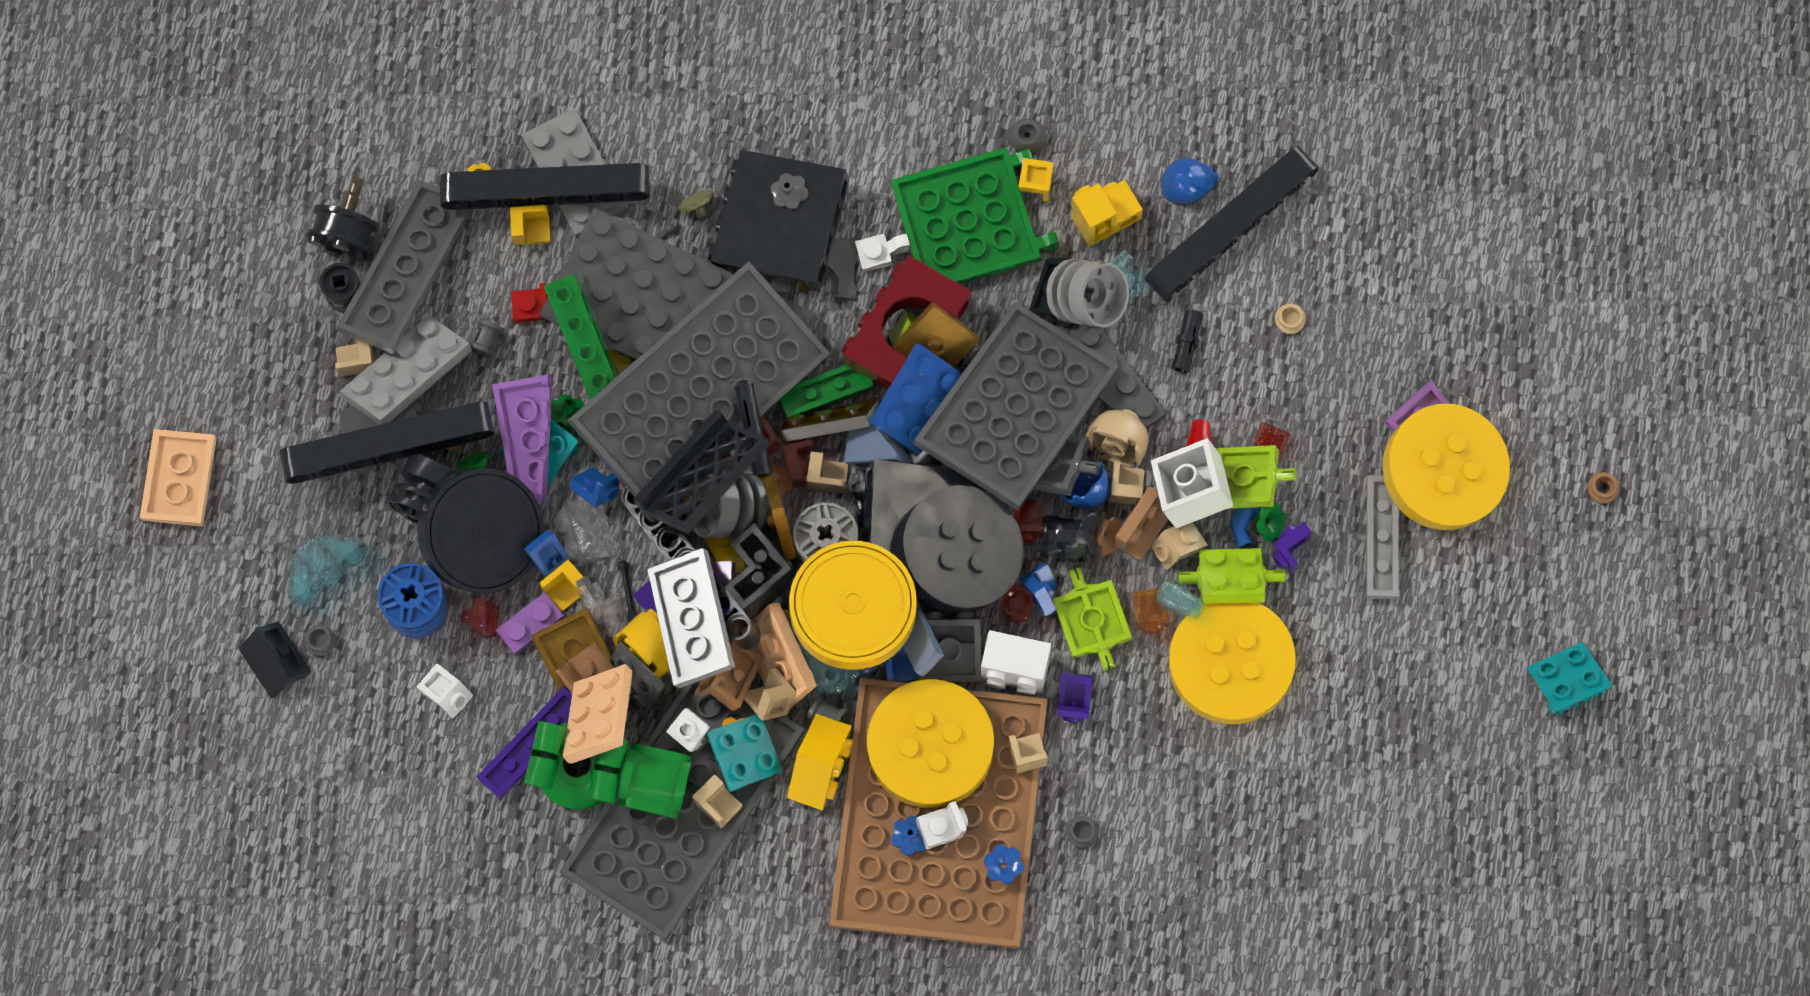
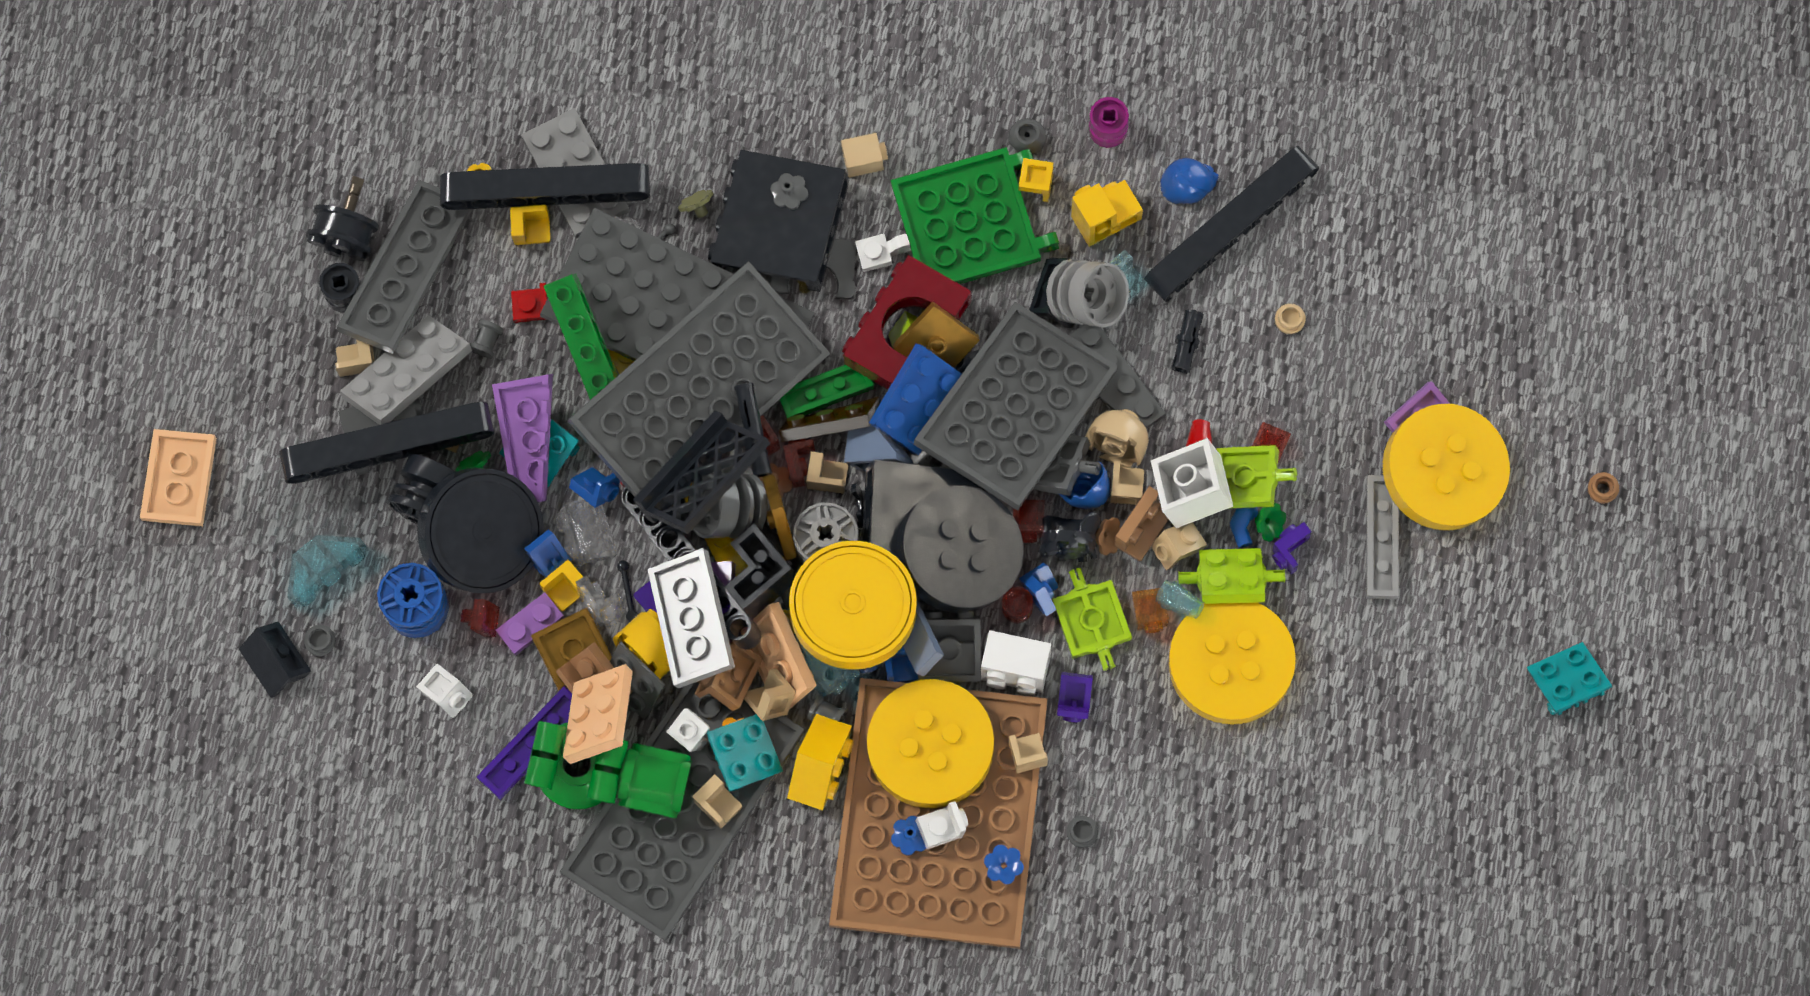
green plant [551,394,584,429] -> none
none -> tan brick [841,133,888,178]
none -> magenta wheel [1089,97,1129,148]

